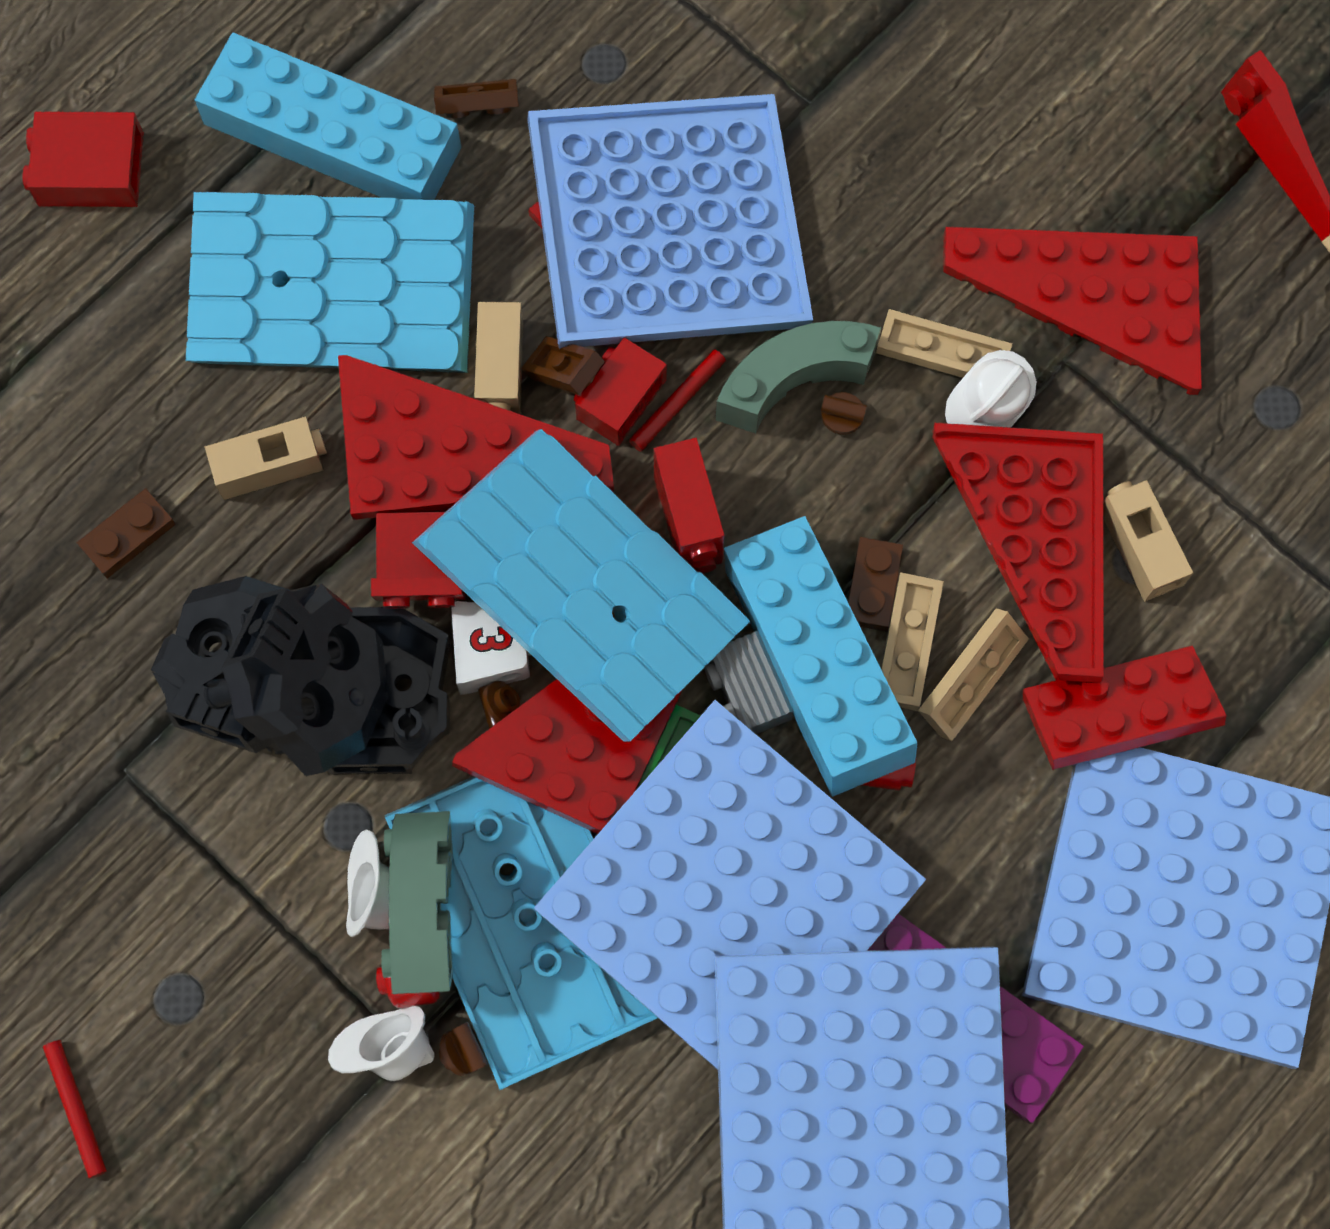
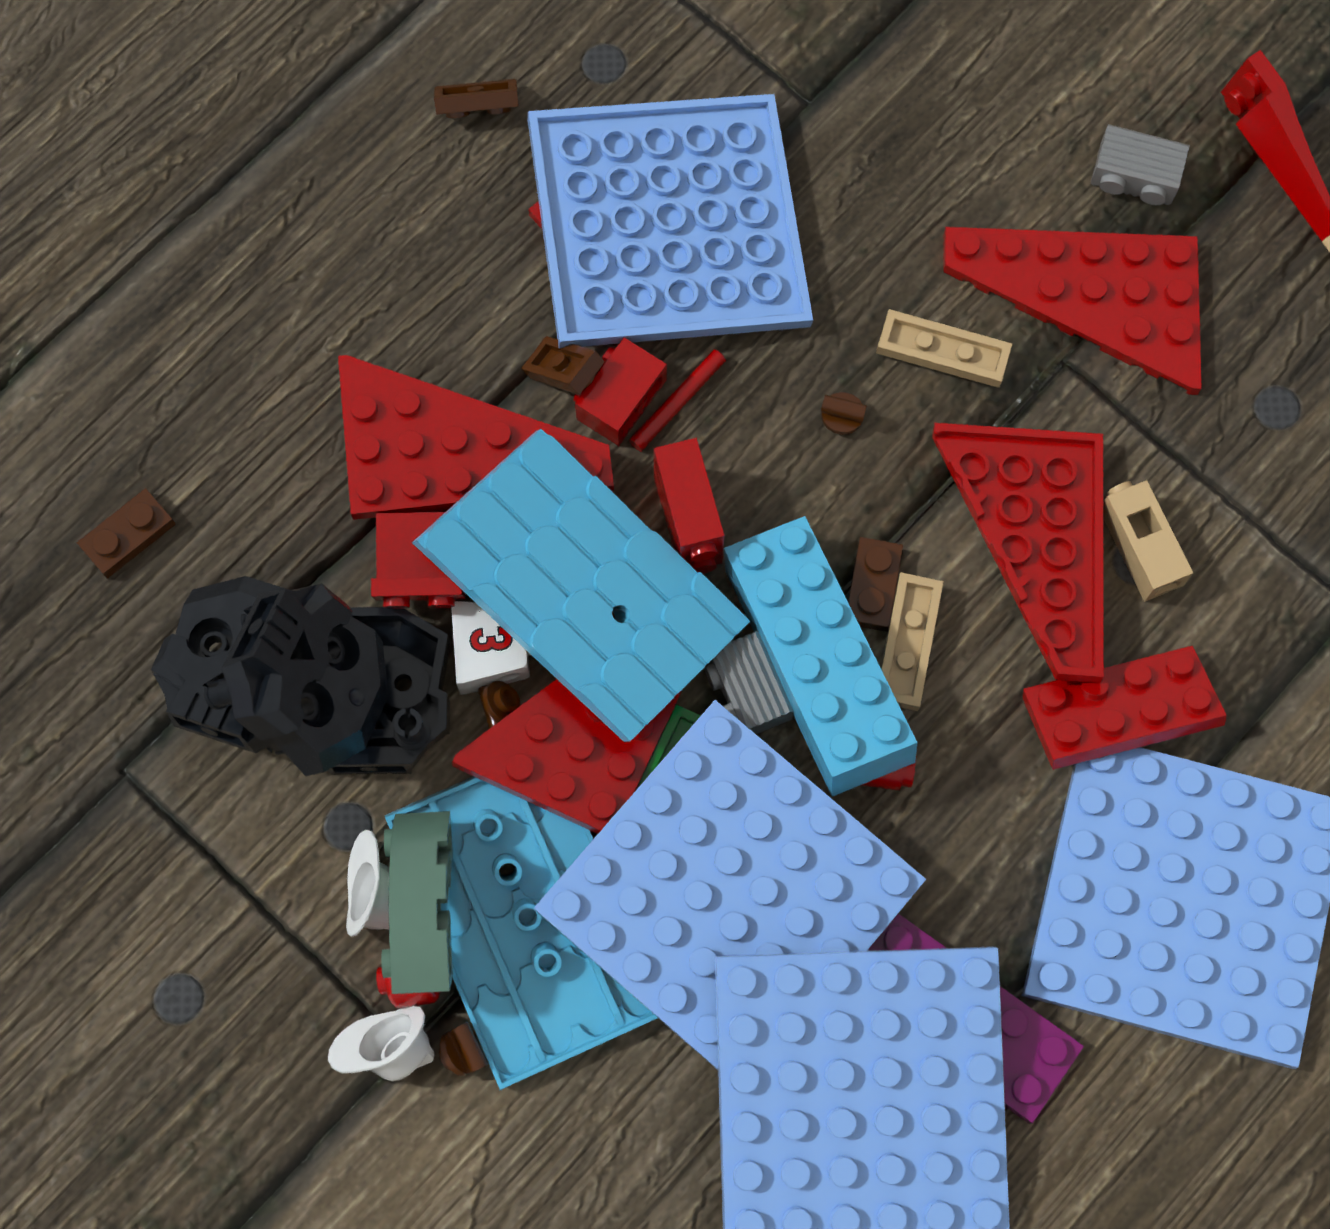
red brick [23,111,144,207] -> none
red bar [43,1040,107,1179] -> none
medium azure piece [186,192,474,373] -> none
medium azure brick [194,32,462,200] -> none
tan brick [204,416,327,500] -> none
tan brick [474,302,523,414] -> none
sand green brick [716,321,881,433] -> none
tan plate [918,608,1029,741] -> none
white piece [945,350,1036,428] -> none
none -> light grey brick [1091,124,1190,205]

